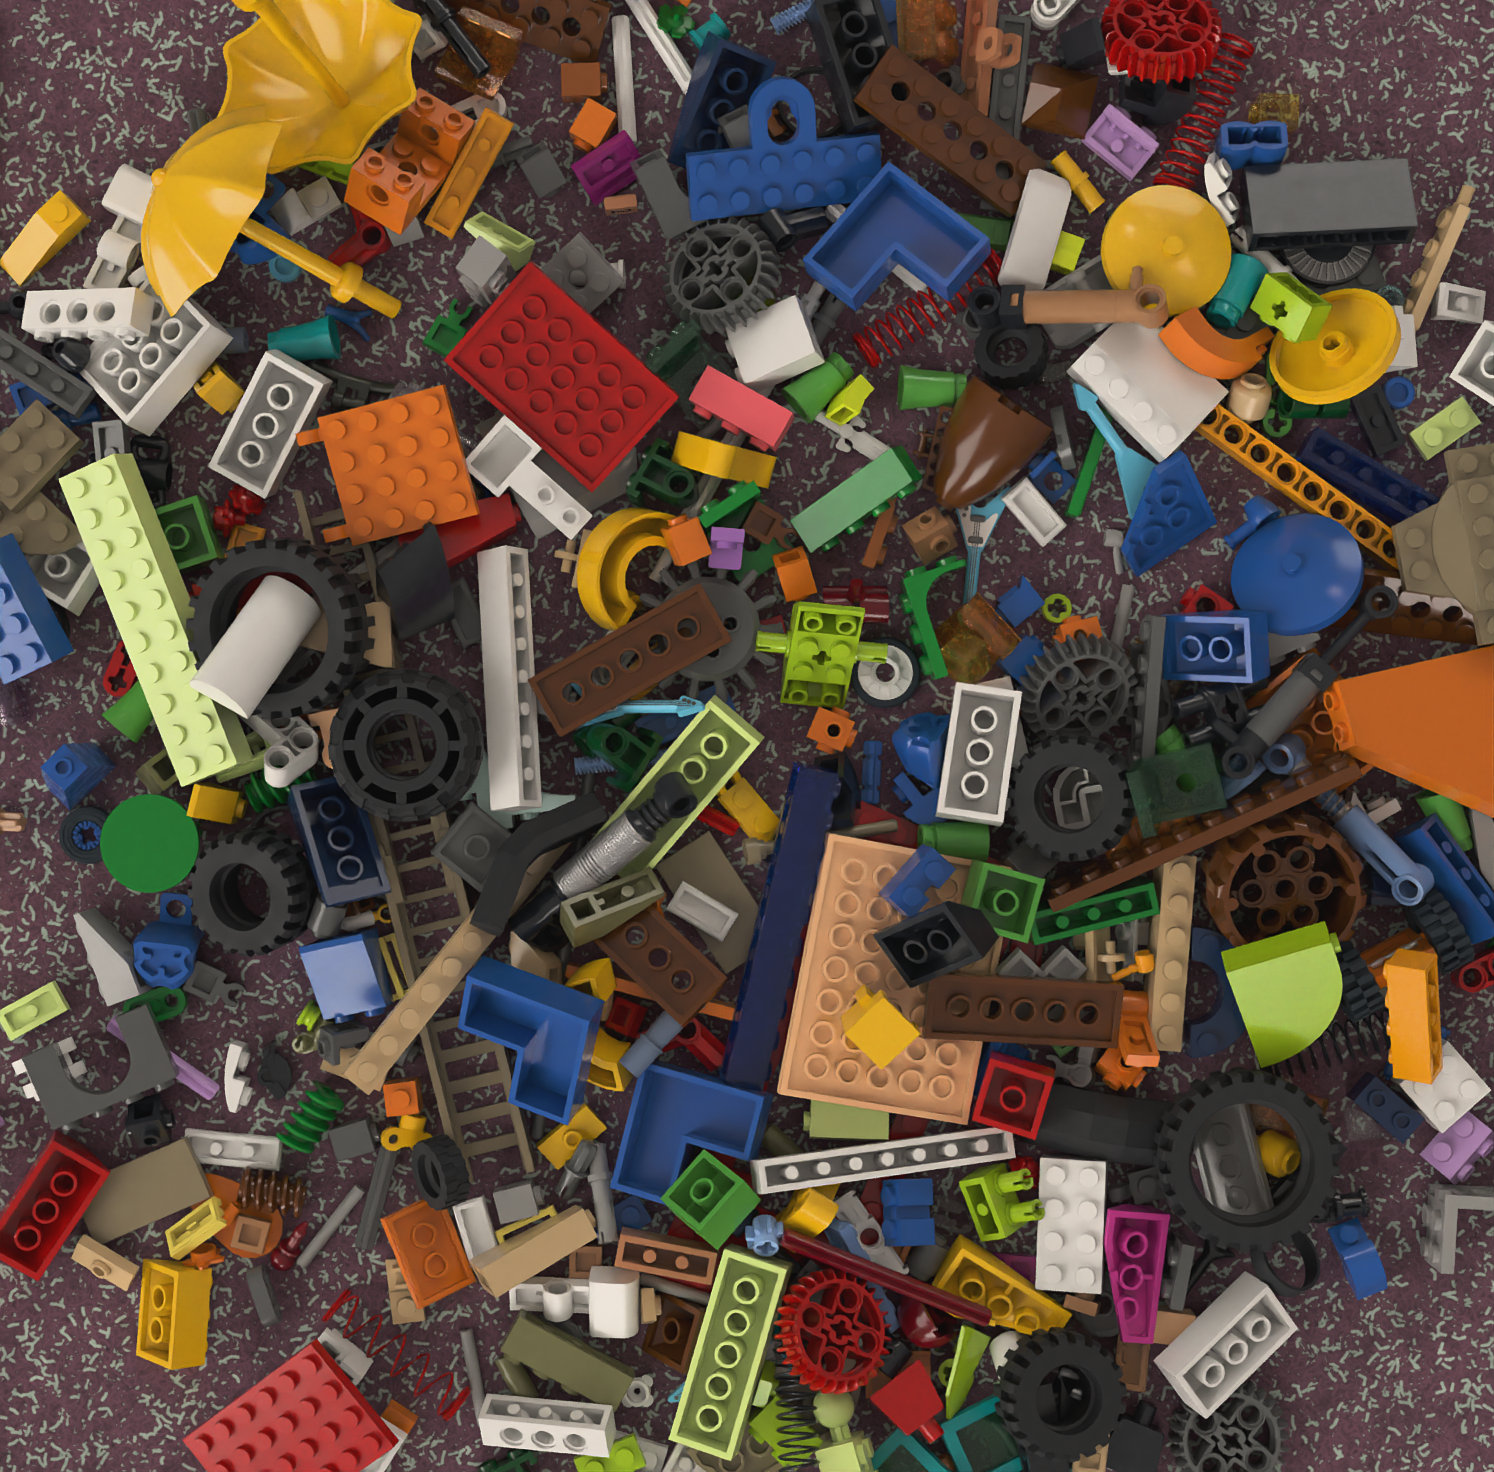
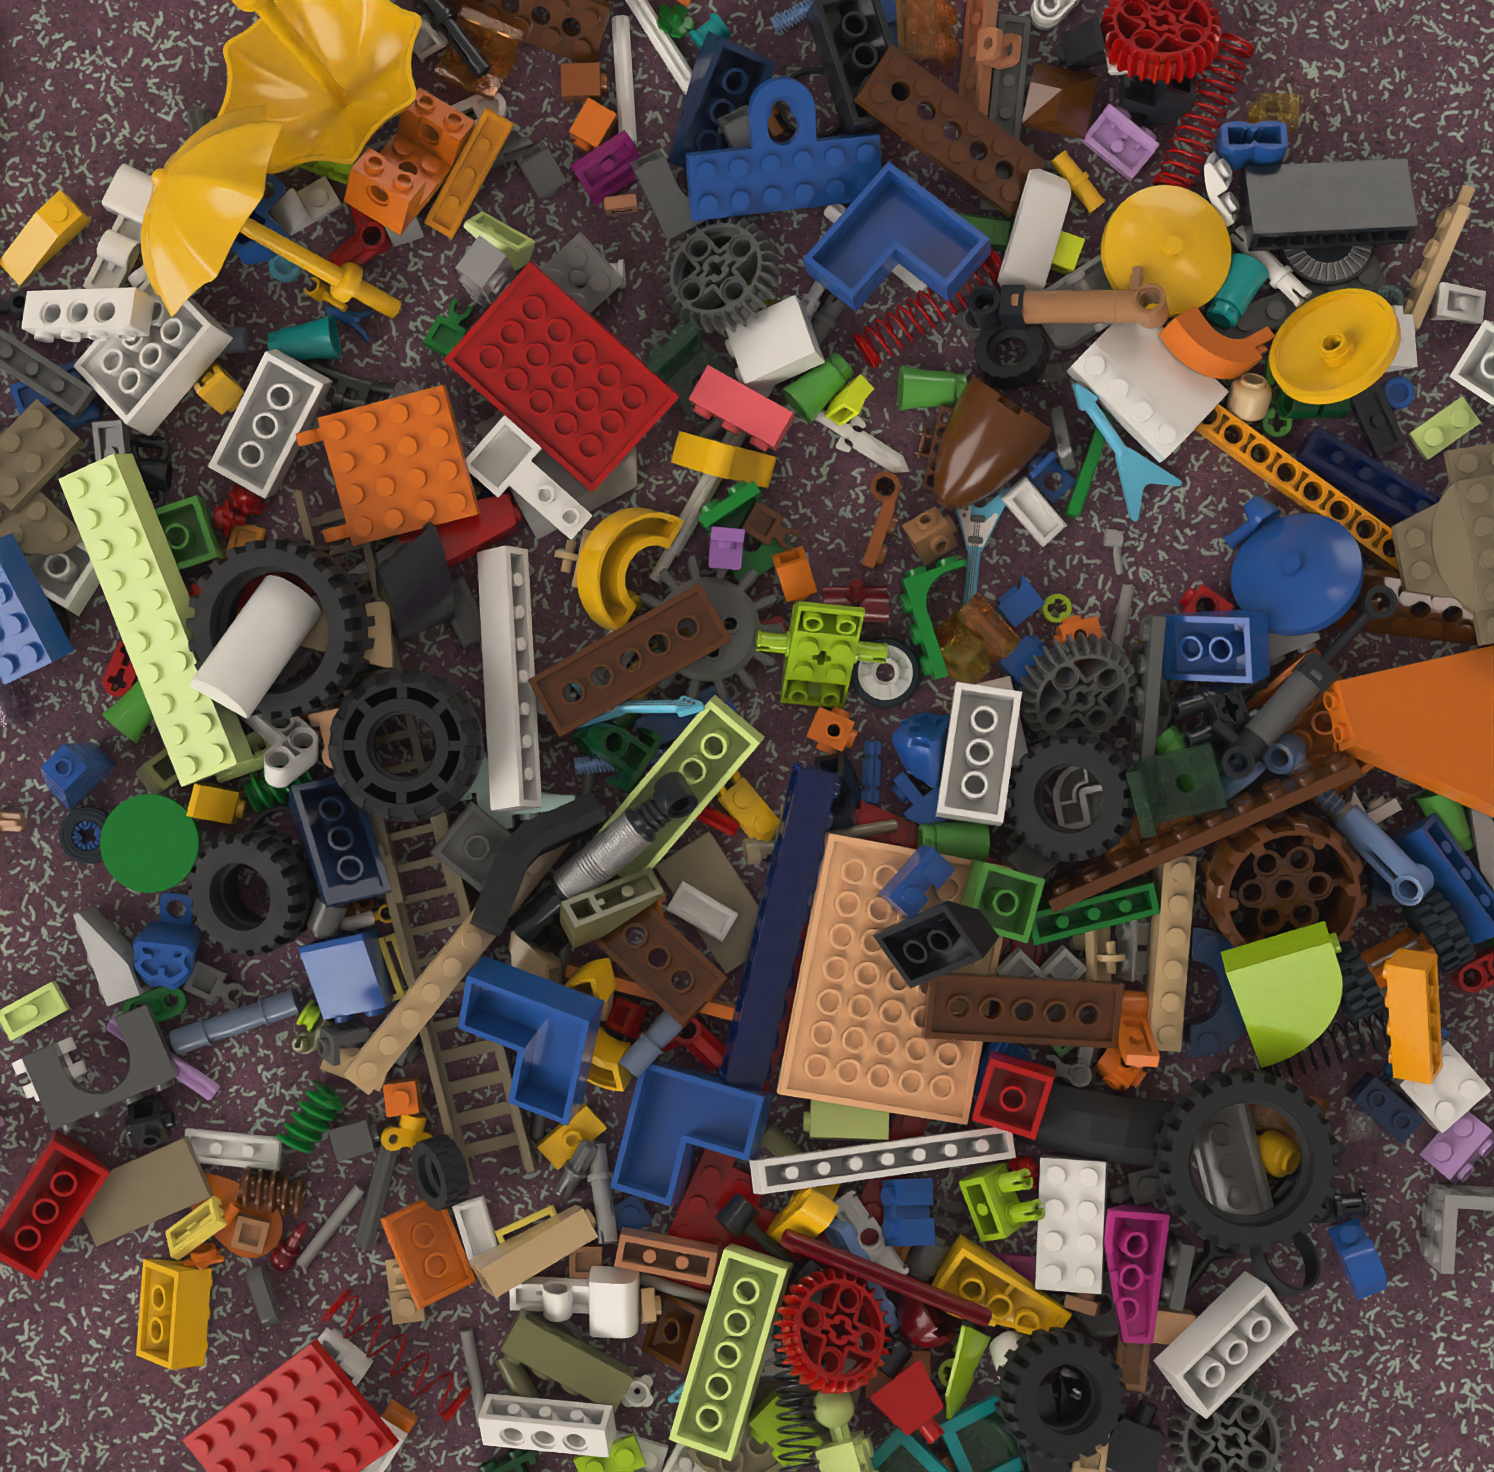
black bar [41,338,91,374] -> none
tan plate [71,1234,139,1291] -> none
white slope [224,1040,253,1113] -> none
black piece [257,1040,292,1100] -> none
light grey brick [493,1178,545,1224] -> none
dark green pin [626,437,699,508] -> none
bright green brick [660,1149,761,1250] -> none
orange brick [661,513,712,566] -> none
light blue gear [745,1215,784,1256] -> none
lime plate [752,1360,780,1408] -> none
black piece [758,206,828,252] -> none
brick [790,445,923,553] -> none
yellow plate [841,984,921,1070] -> none
dark grey plate [934,64,966,95] -> none
light orange hand [1111,950,1155,981] -> none
blue plate [1120,450,1217,577] -> none
lime brick [1250,272,1333,343] -> none
none -> sand blue piece [169,989,301,1055]
none -> yellow hand [304,277,348,312]

